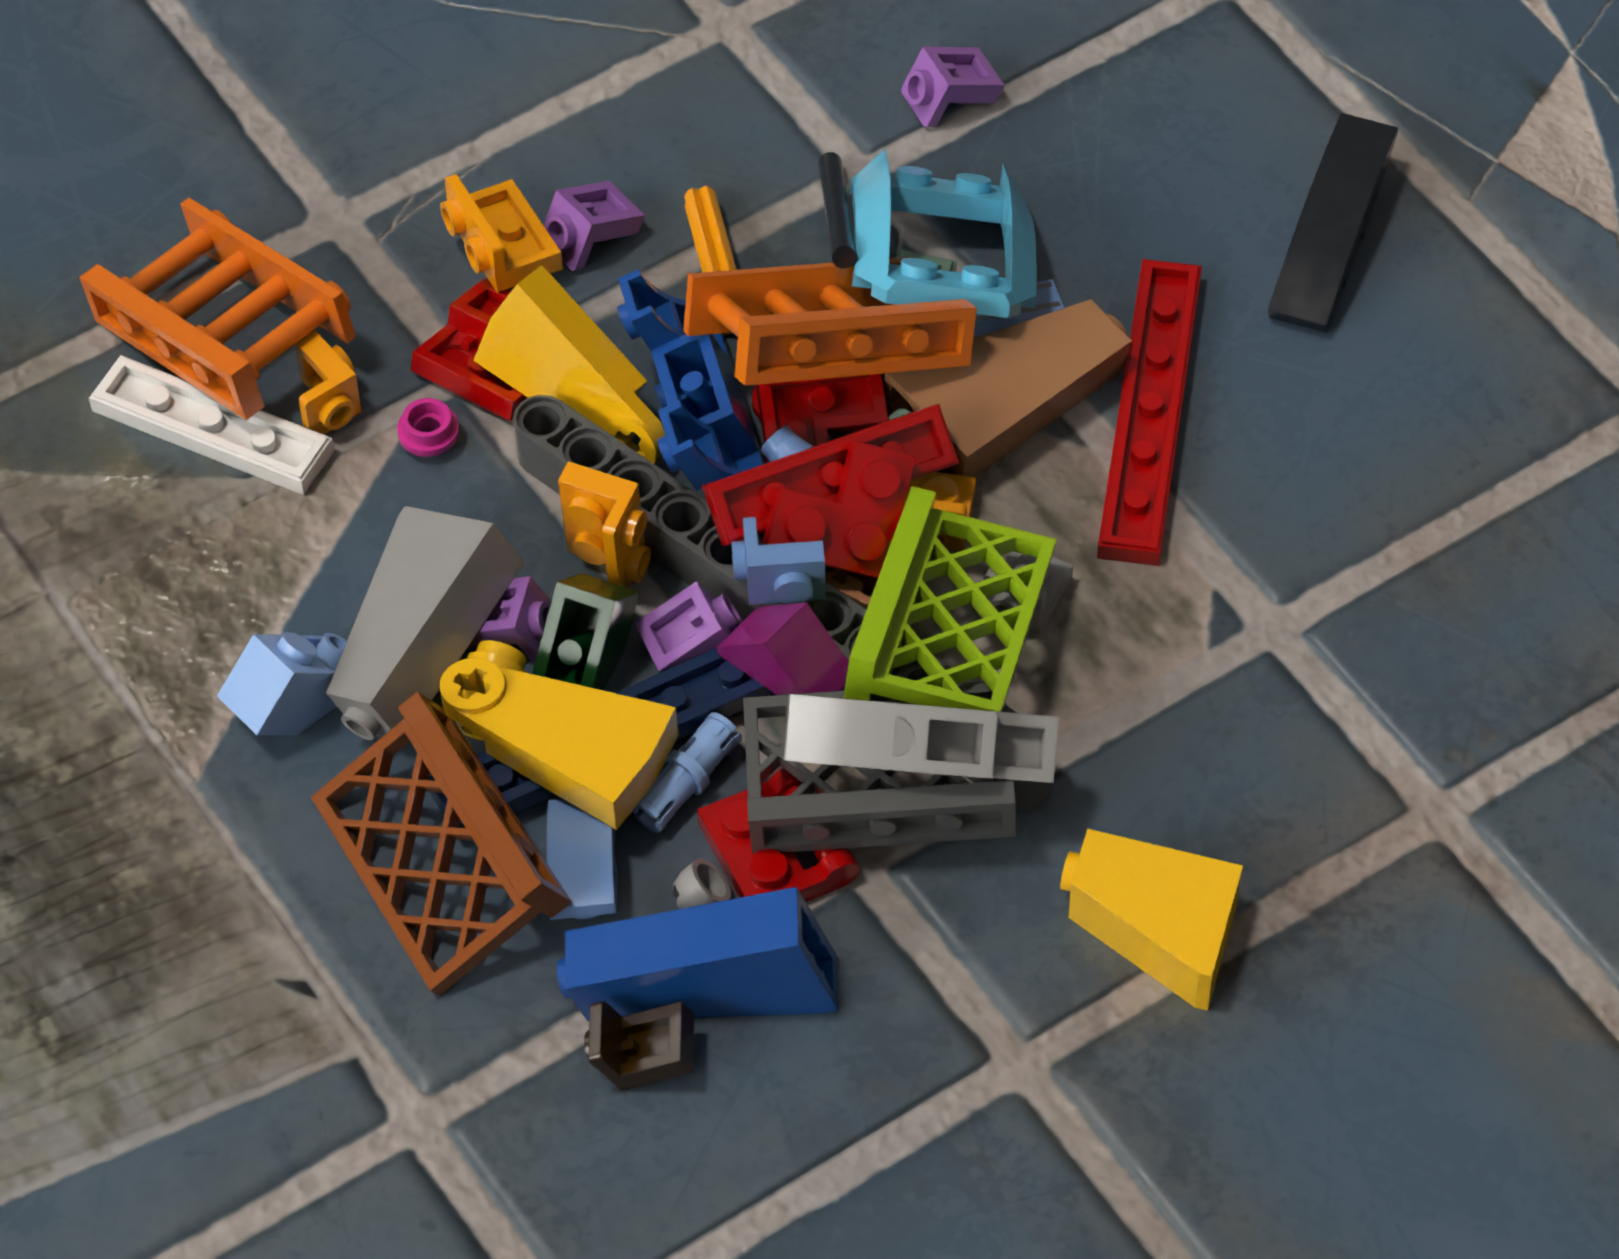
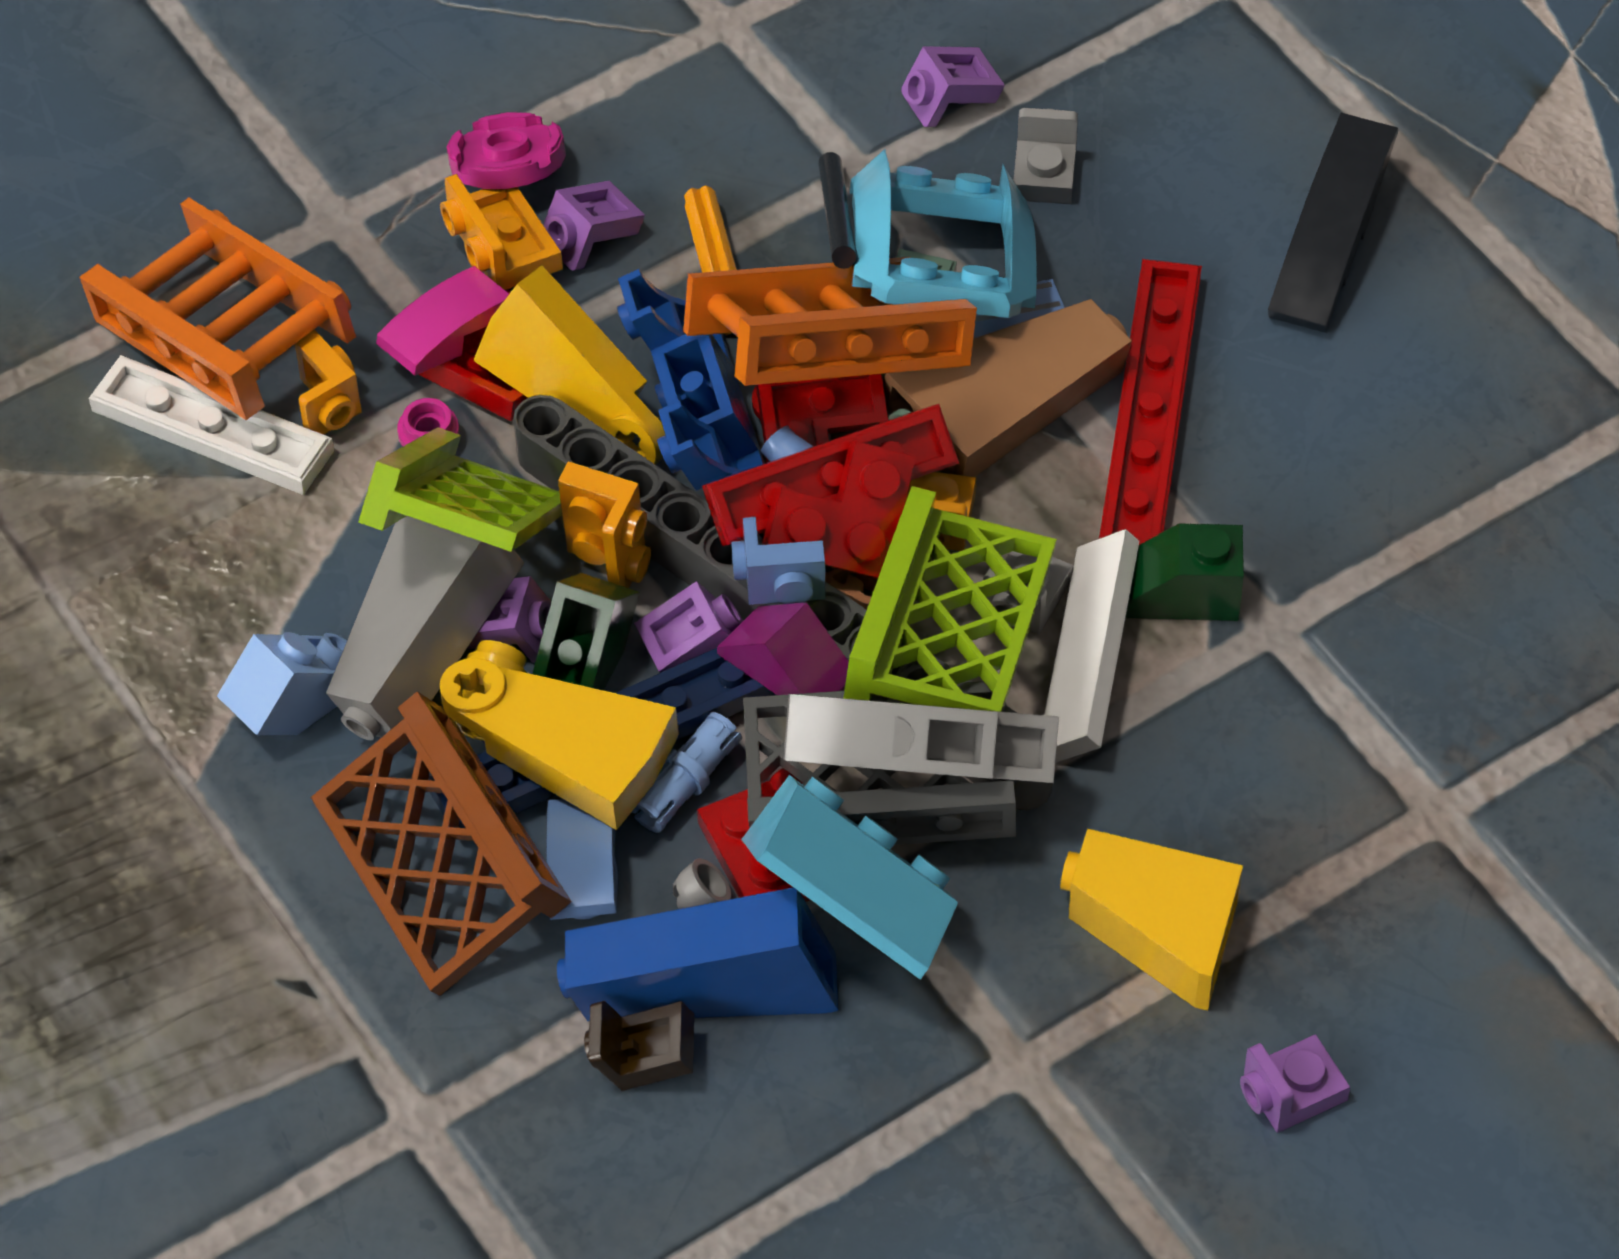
none -> lime fence [358,427,562,552]
none -> dark pink slope [376,266,509,375]
none -> dark pink tile [446,112,566,189]
none -> medium azure slope [741,775,958,980]
none -> light grey bracket [1013,108,1078,204]
none -> white tile [1044,529,1140,763]
none -> dark green slope [1125,523,1244,621]
none -> medium lavender bracket [1240,1034,1350,1133]

